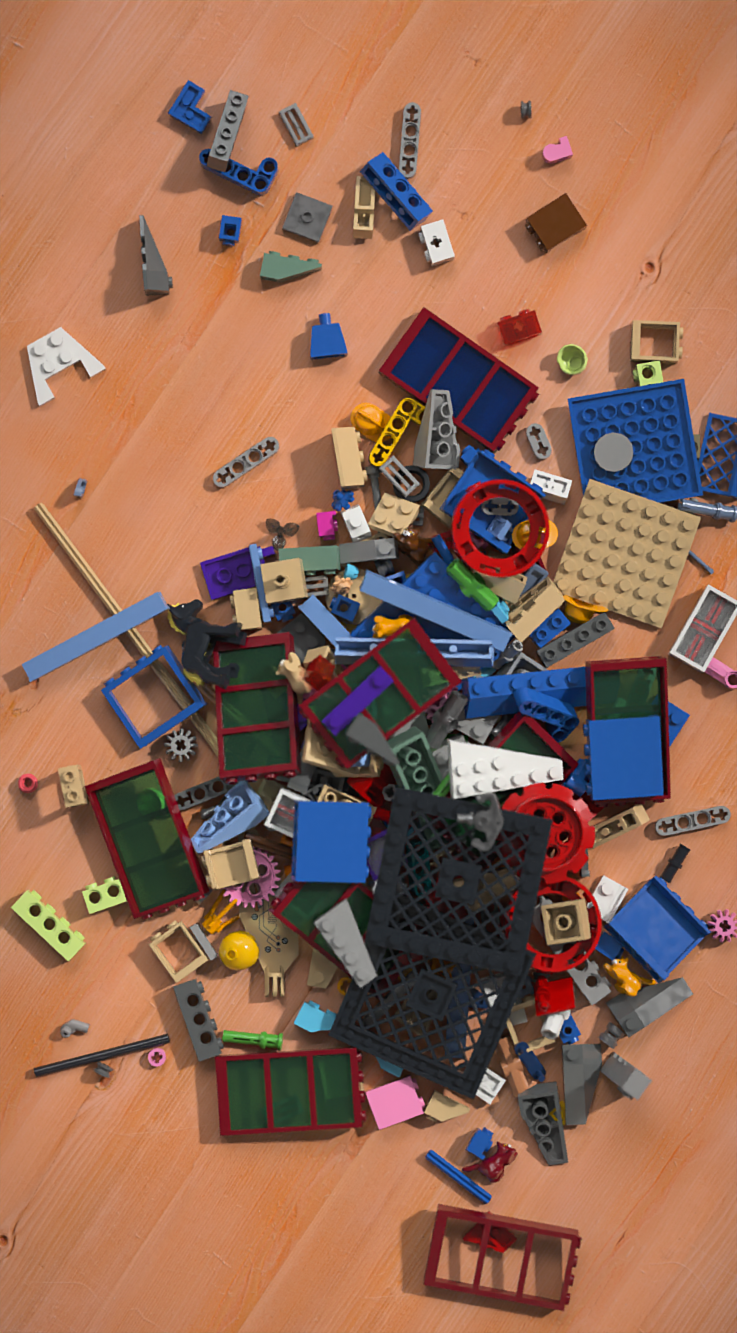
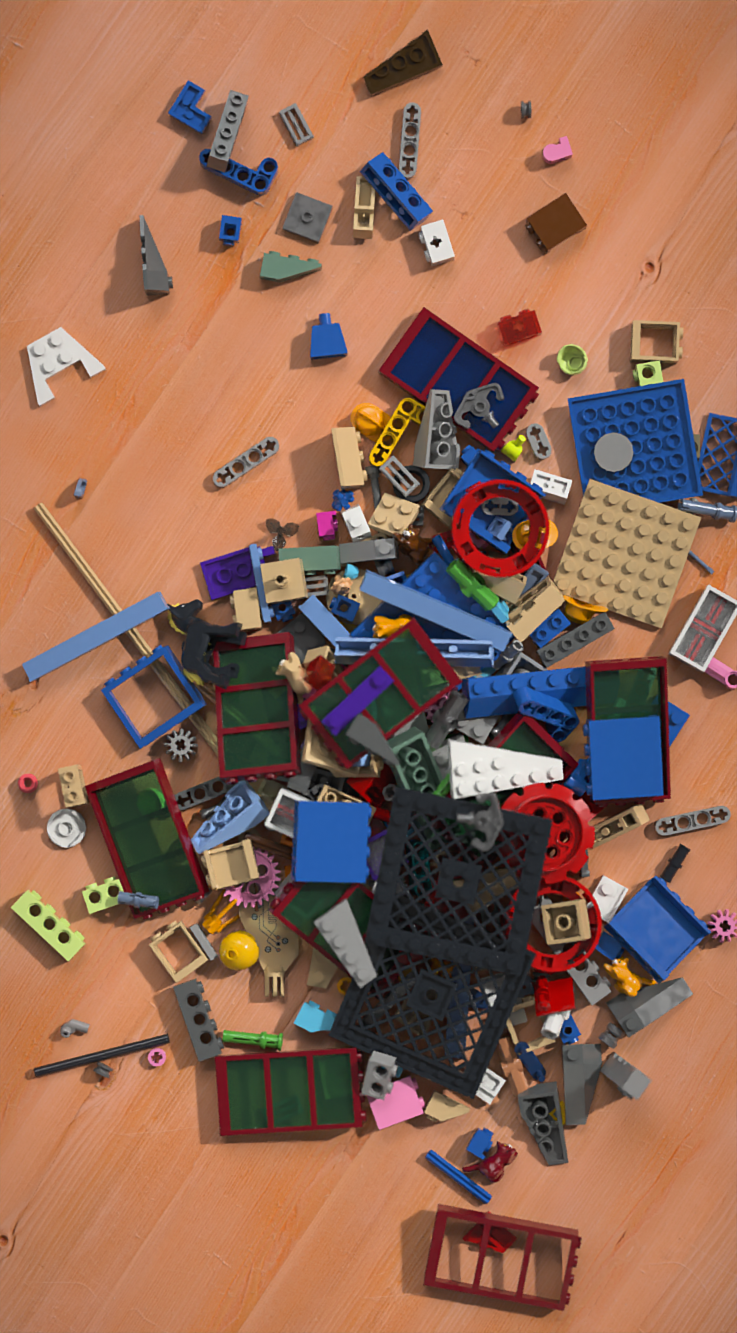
none -> white tile [47,808,86,848]
none -> sand blue pin [117,891,159,909]
none -> light grey brick [361,1051,398,1100]
none -> dark brown wing [363,29,443,96]
none -> flat silver piece [454,383,504,430]
none -> neon yellow piece [501,435,526,462]

